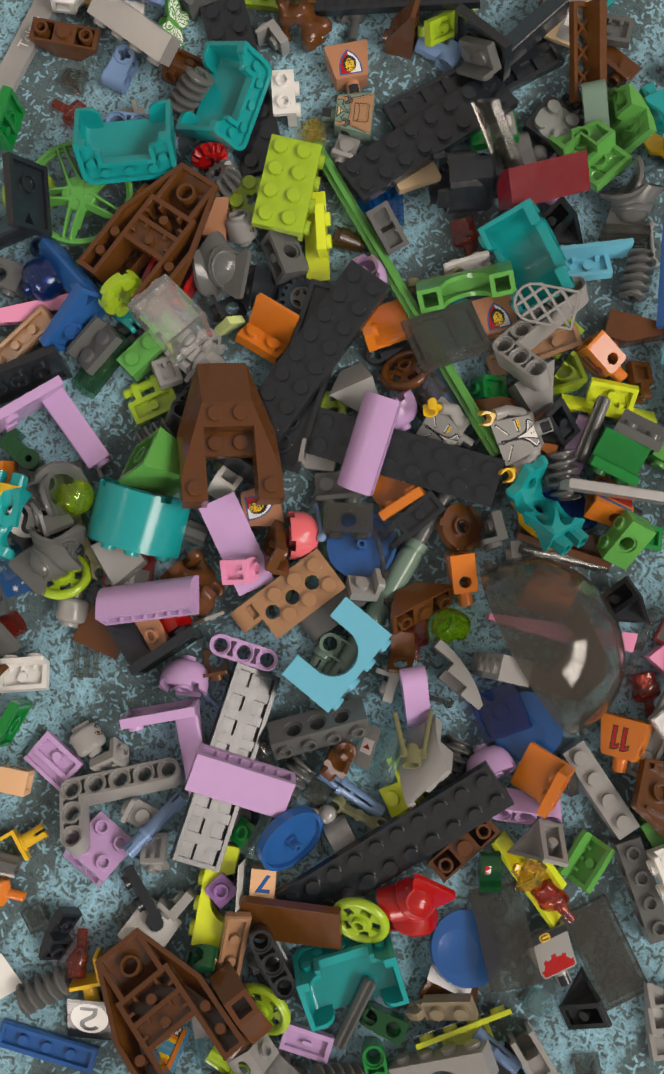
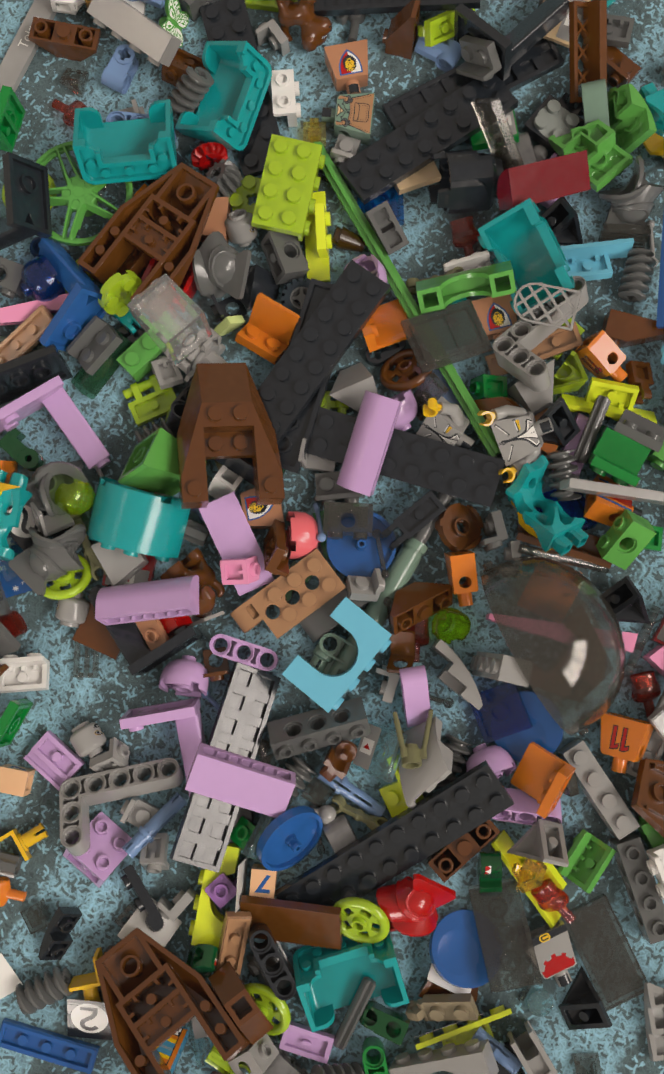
clear red piece [66,928,89,979] -> none
orange bracket [372,475,427,521] -> none

